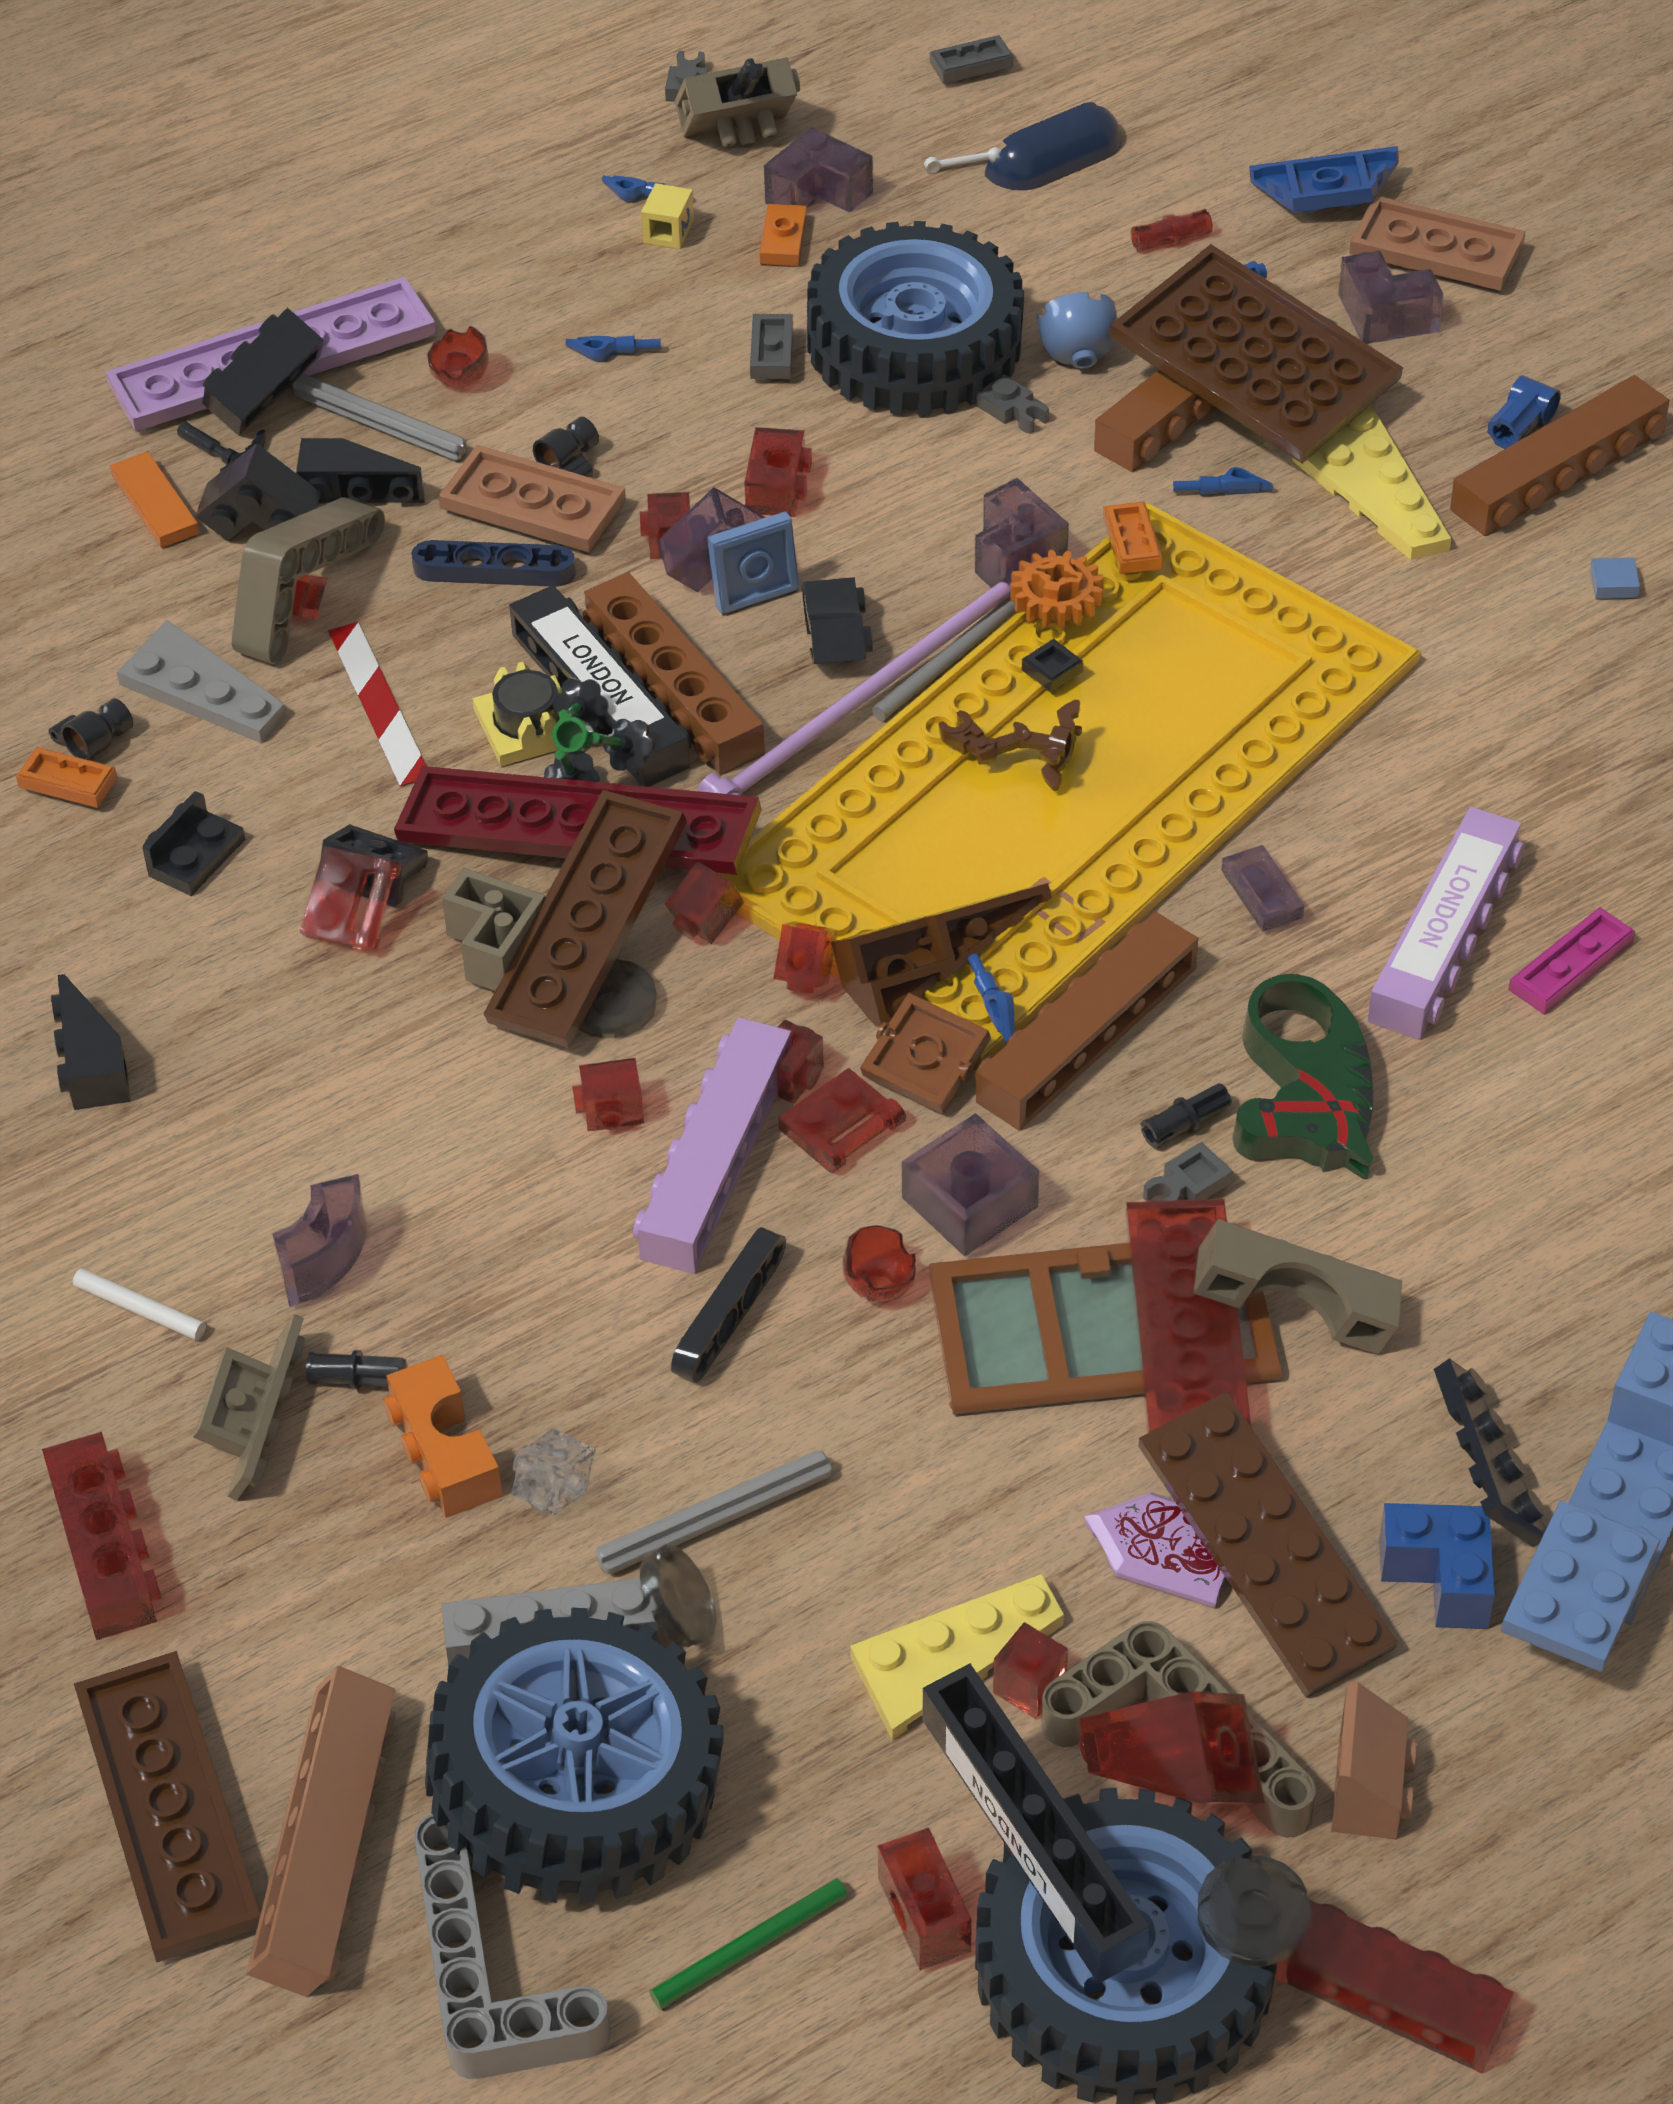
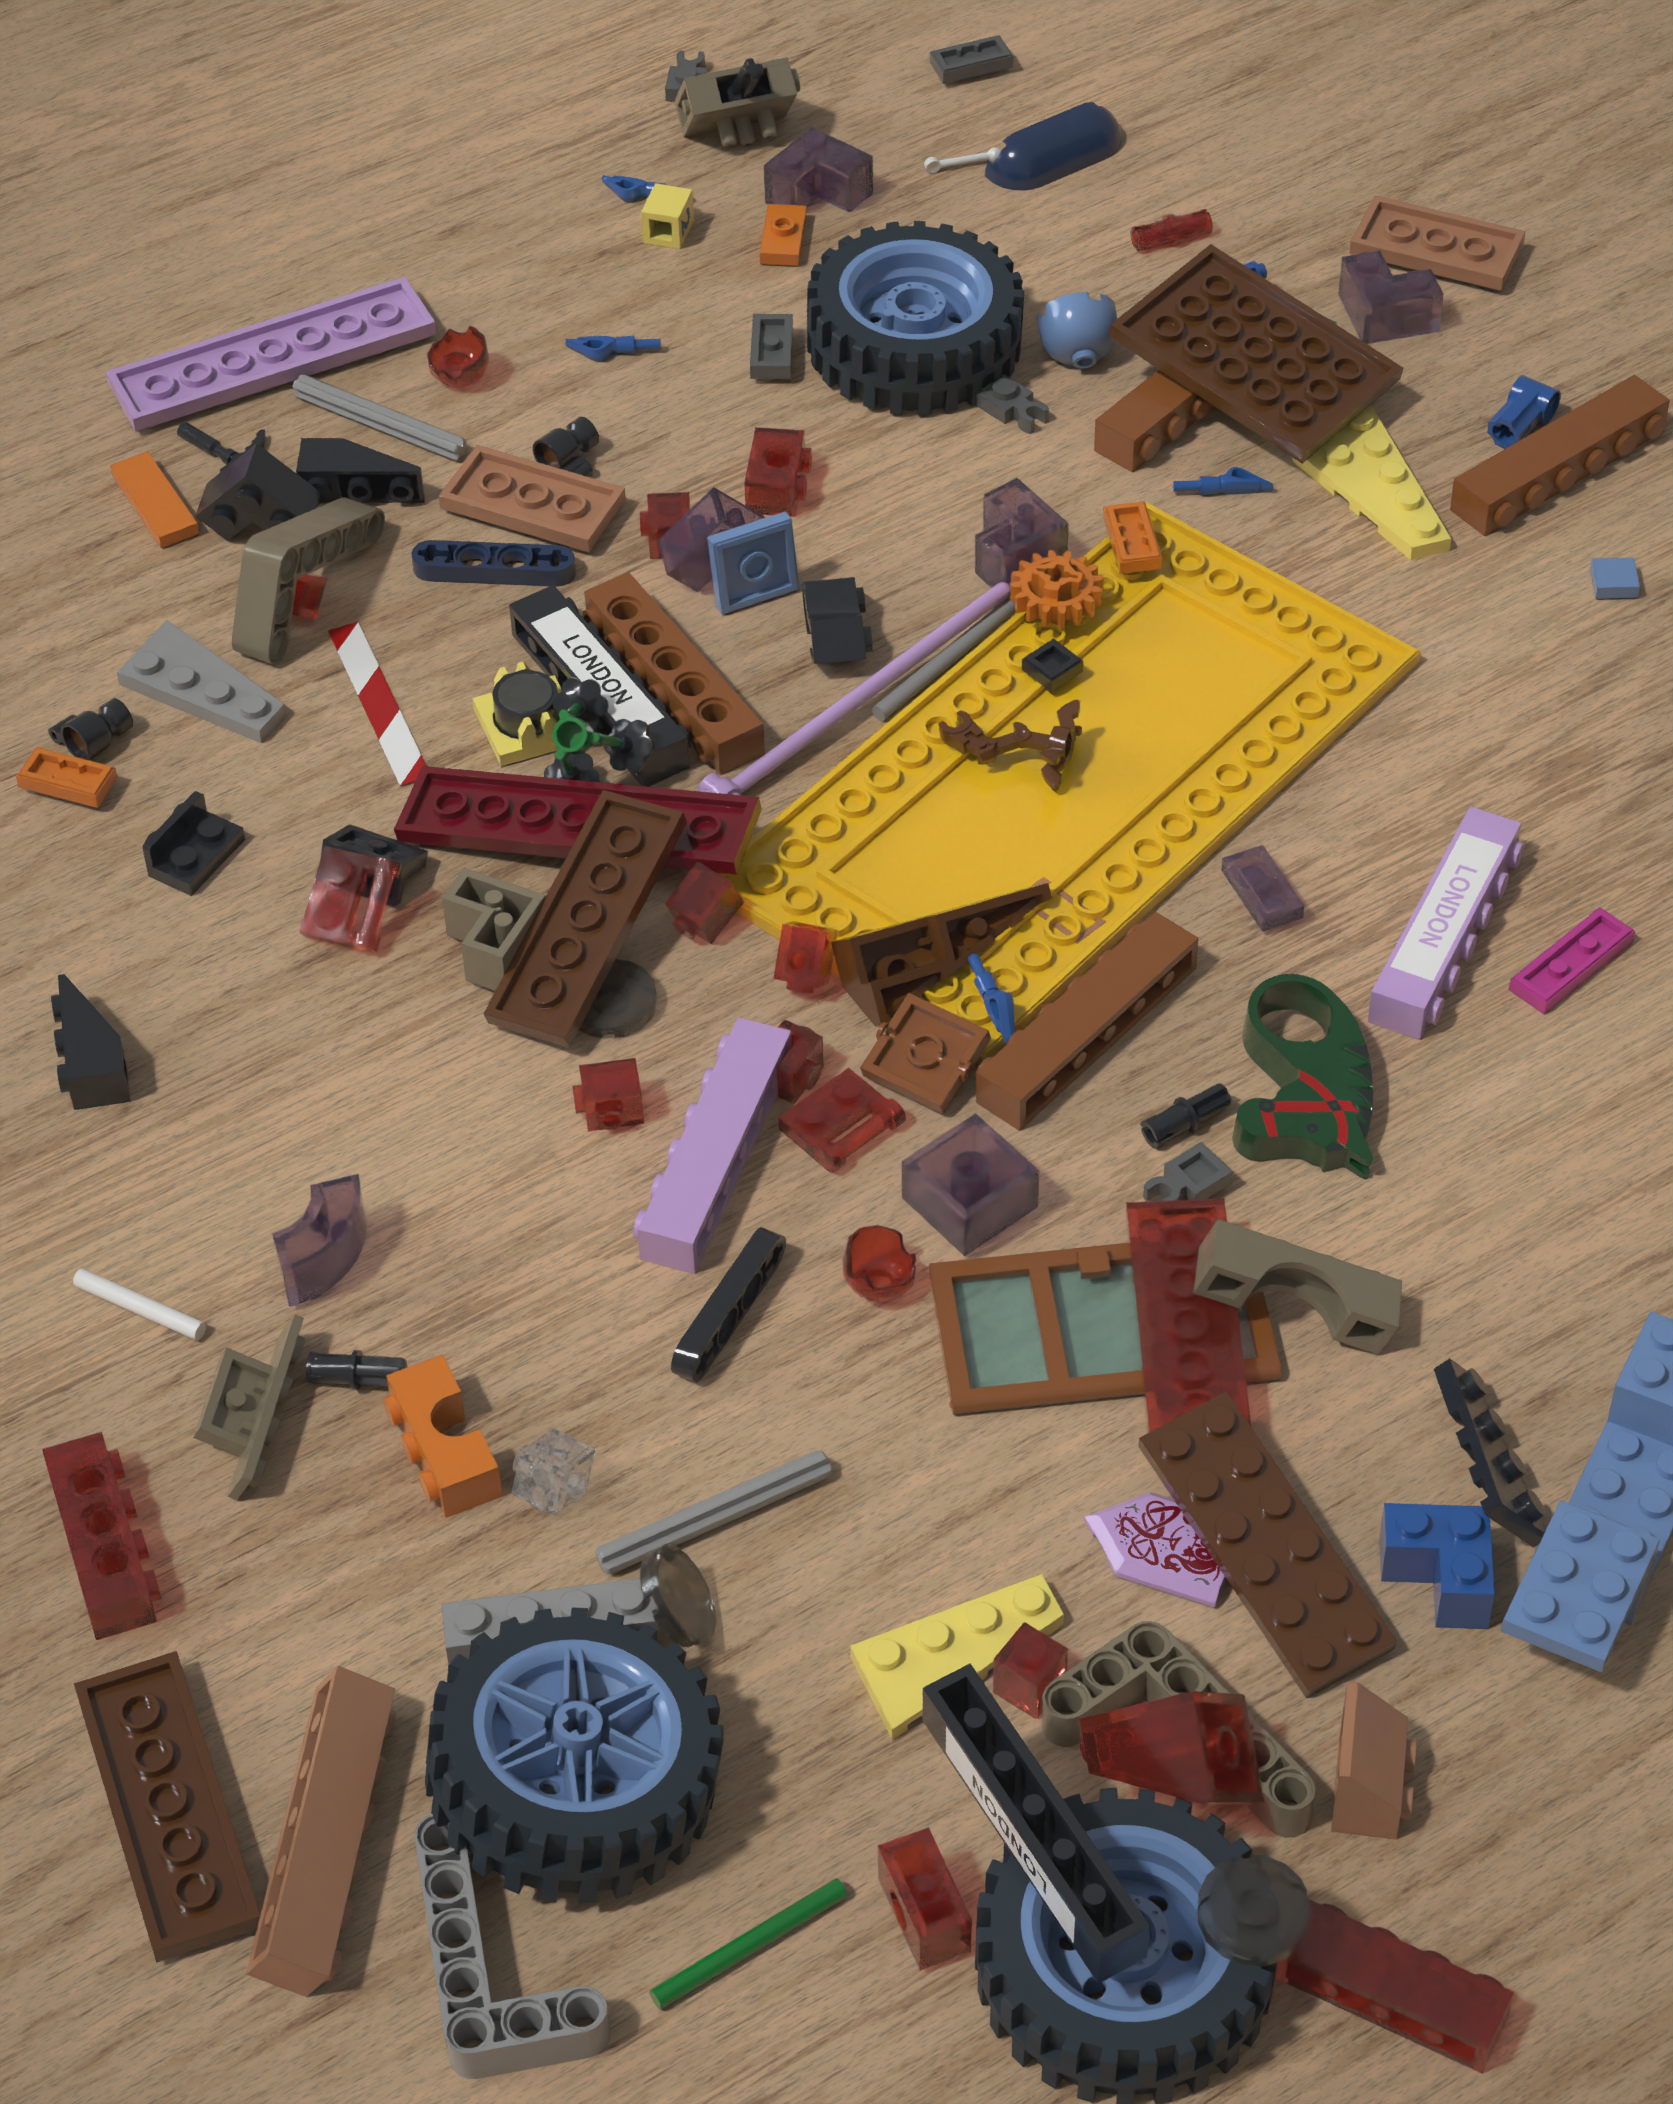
black brick [202,307,324,436] -> none
blue wing [1249,146,1399,213] -> none

